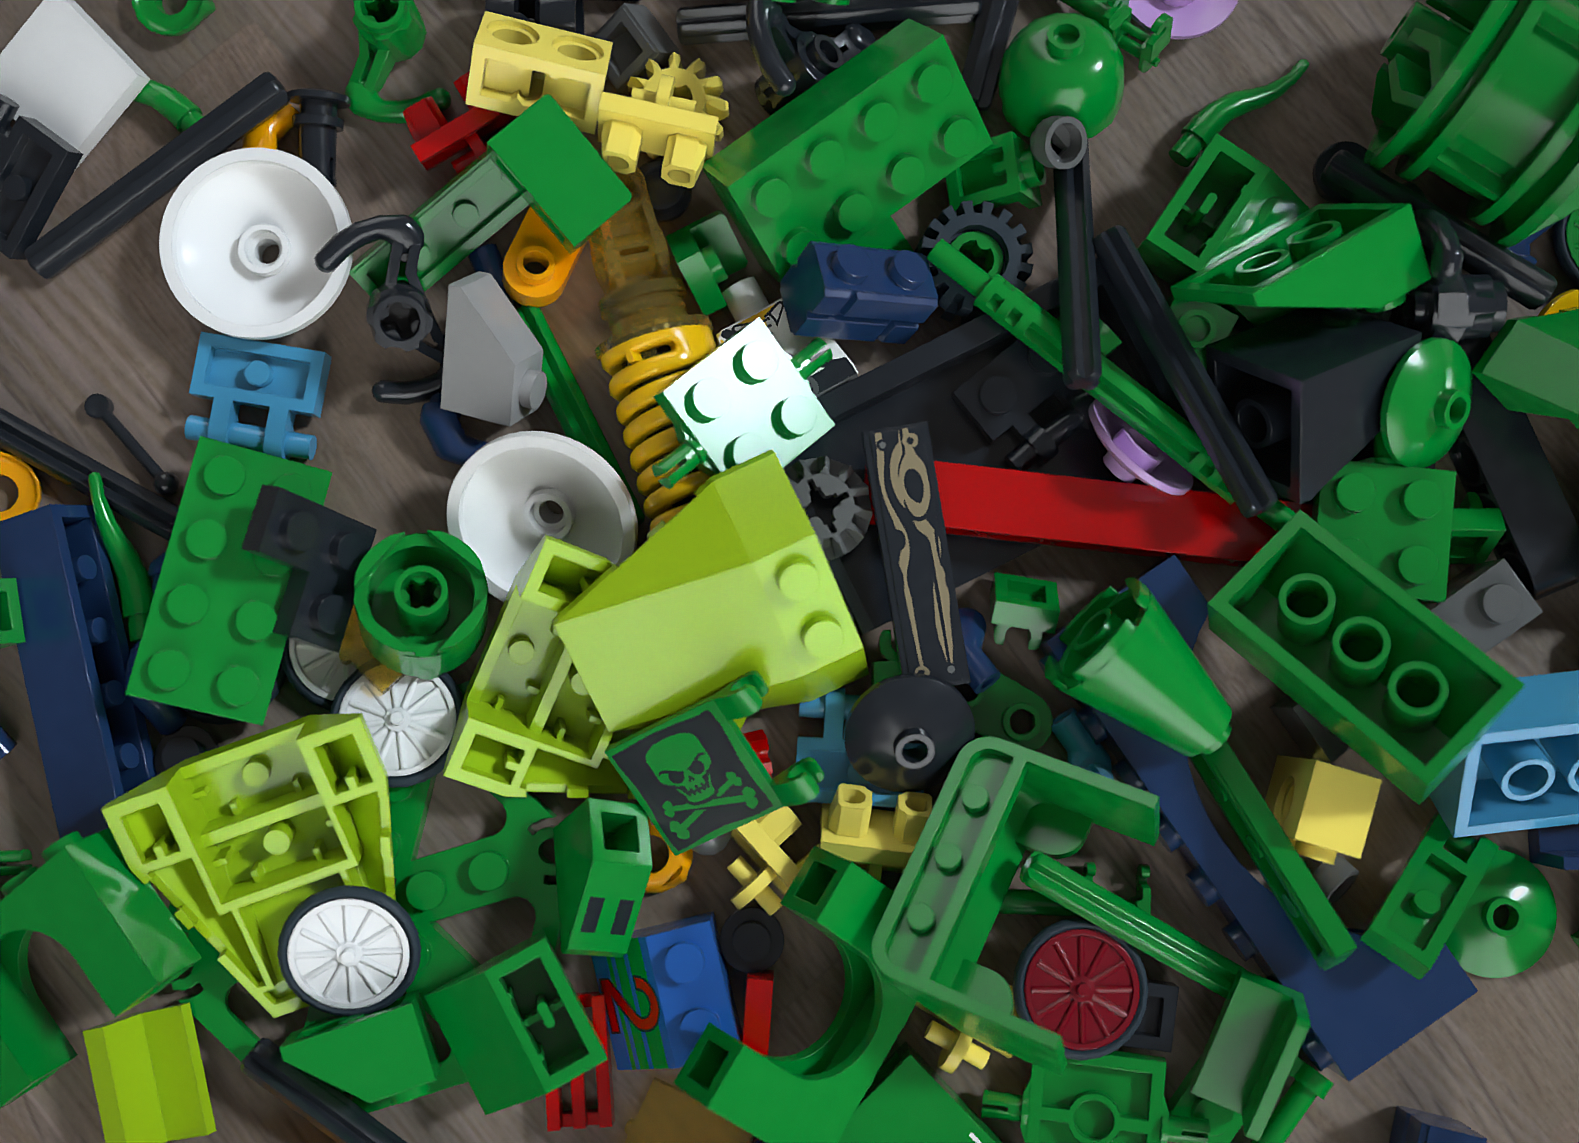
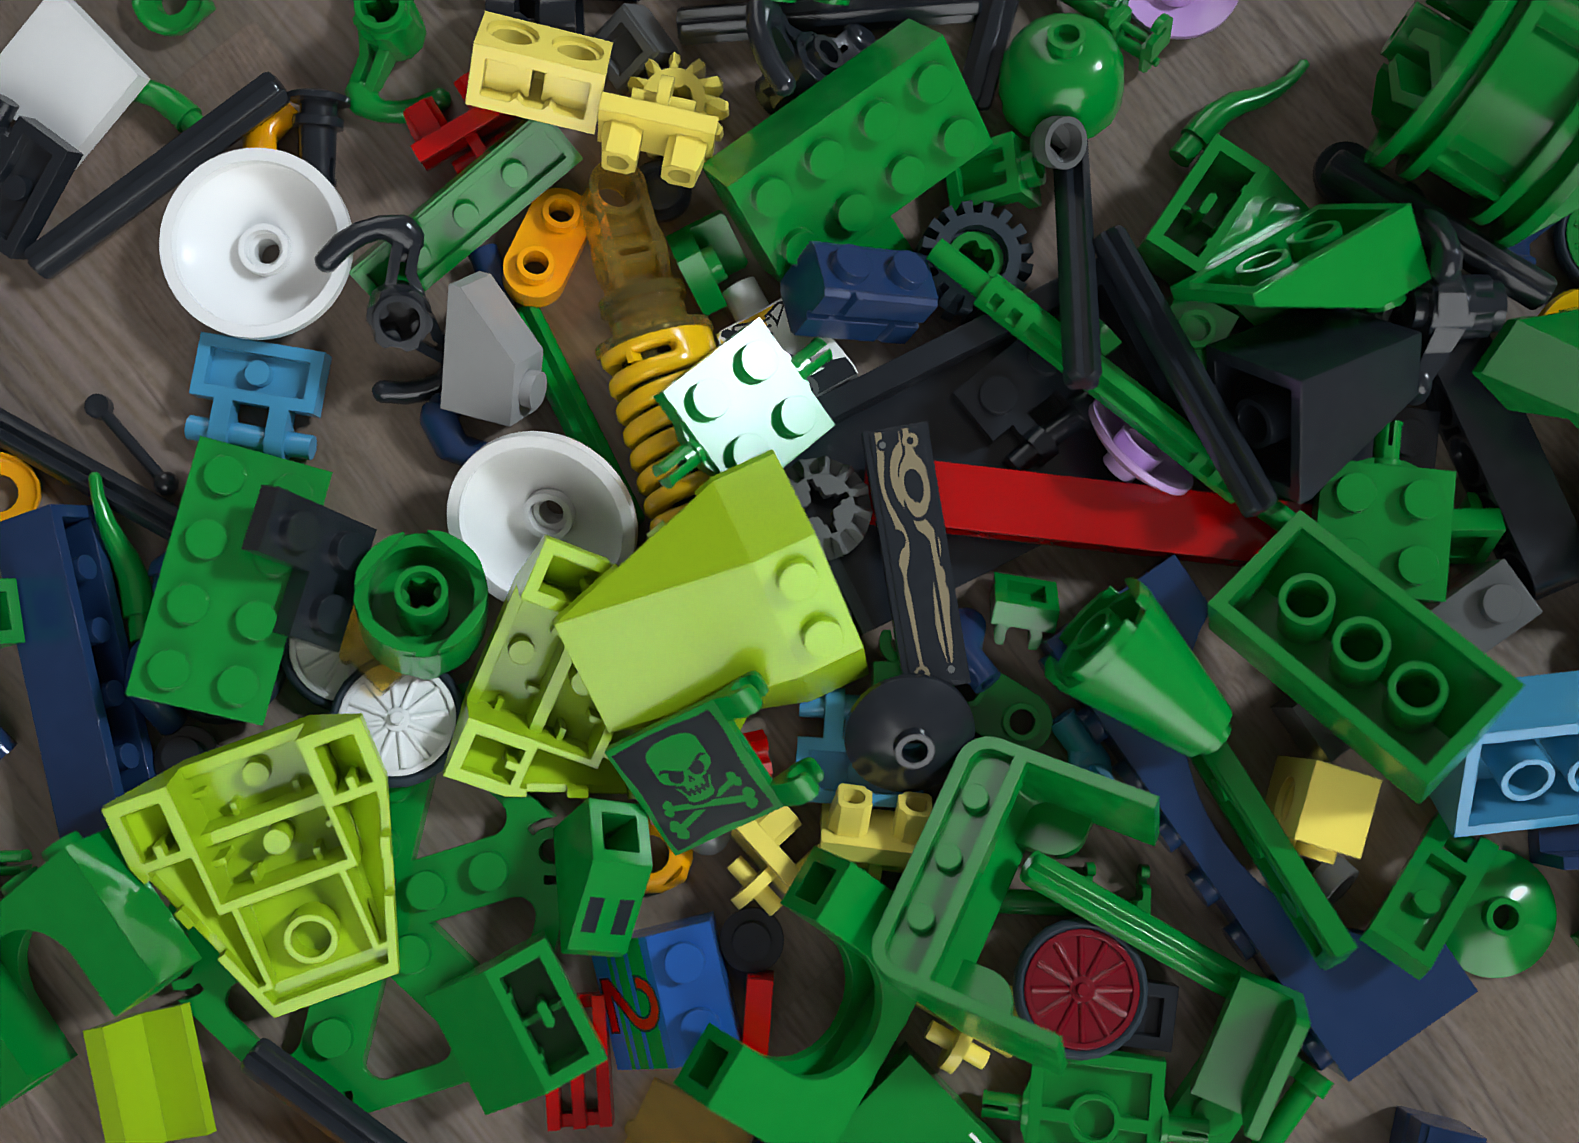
white wheel [278,885,421,1016] -> none
green slope [279,990,442,1105] -> none
green panel [486,95,632,255] -> none
green dish [1380,337,1473,468] -> none

